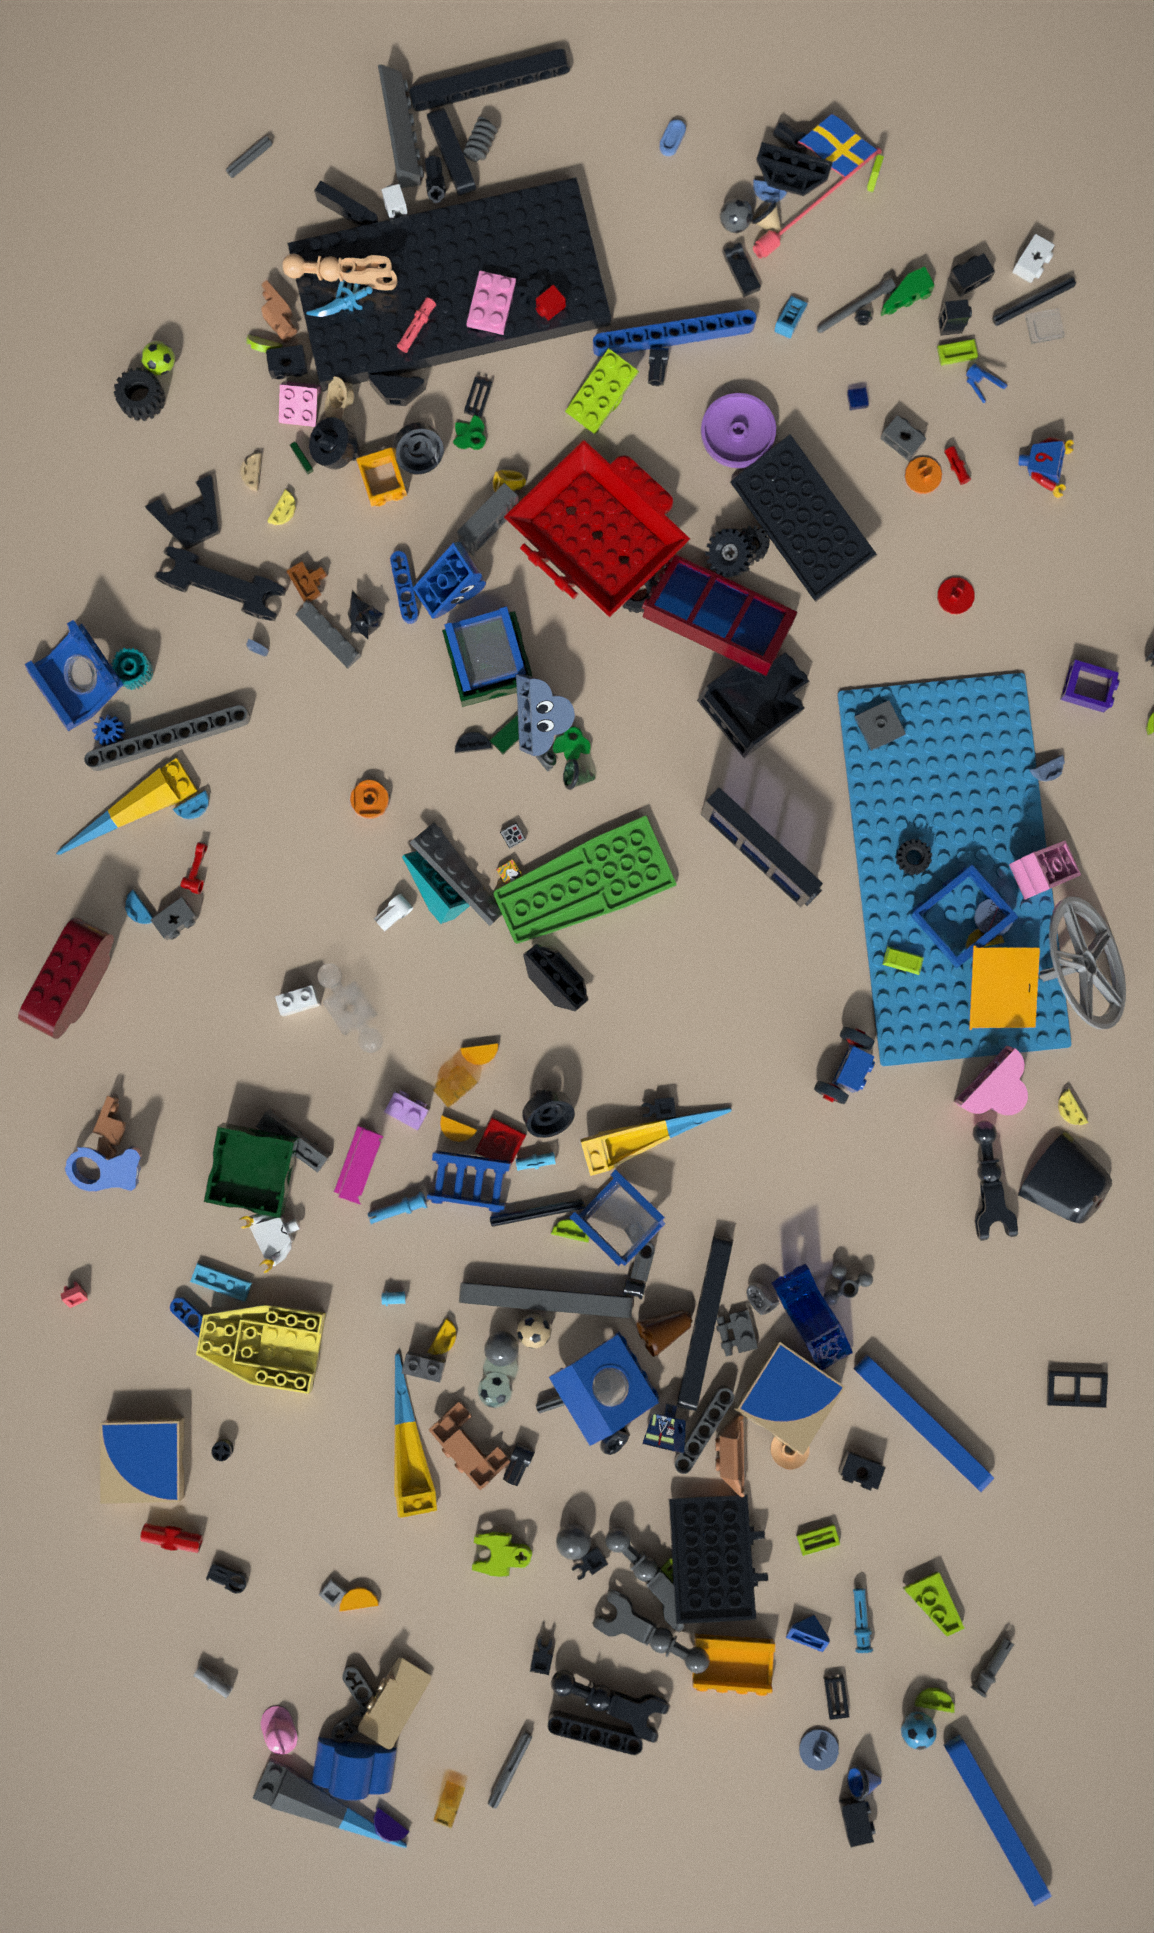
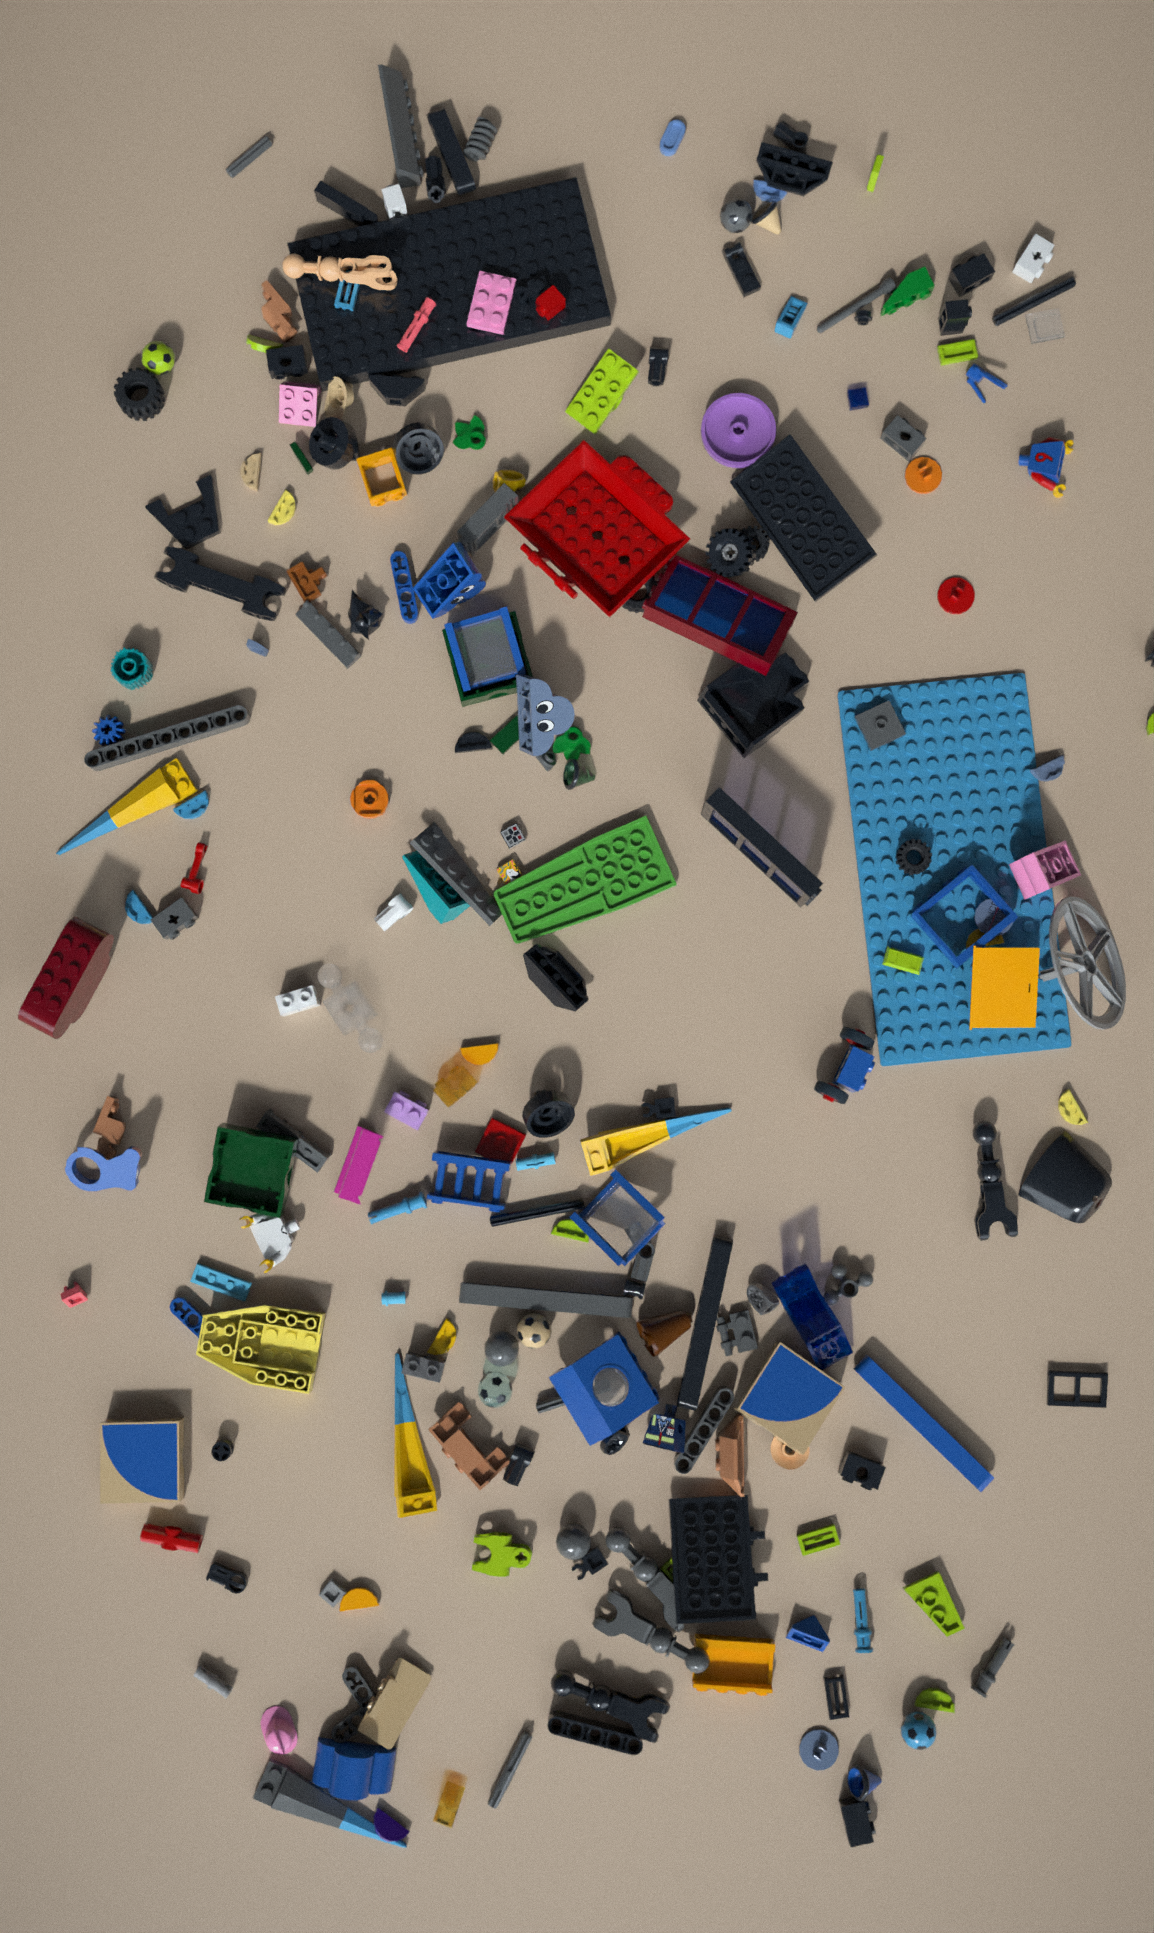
blue panel [25,620,124,731] -> none
dark azure piece [306,286,373,316] -> none
black beam [409,49,571,112] -> none
light orange tile [440,1115,477,1142] -> none
black tile [464,377,493,418] -> none
black plate [530,1636,553,1675] -> none
blue beam [593,310,756,357] -> none
flag [753,114,882,259] -> none
blue beam [943,1734,1052,1906] -> none
red pin [944,446,971,485] -> none
bright pink brick [954,1046,1028,1115] -> none
dark purple window [1060,660,1120,713] -> none

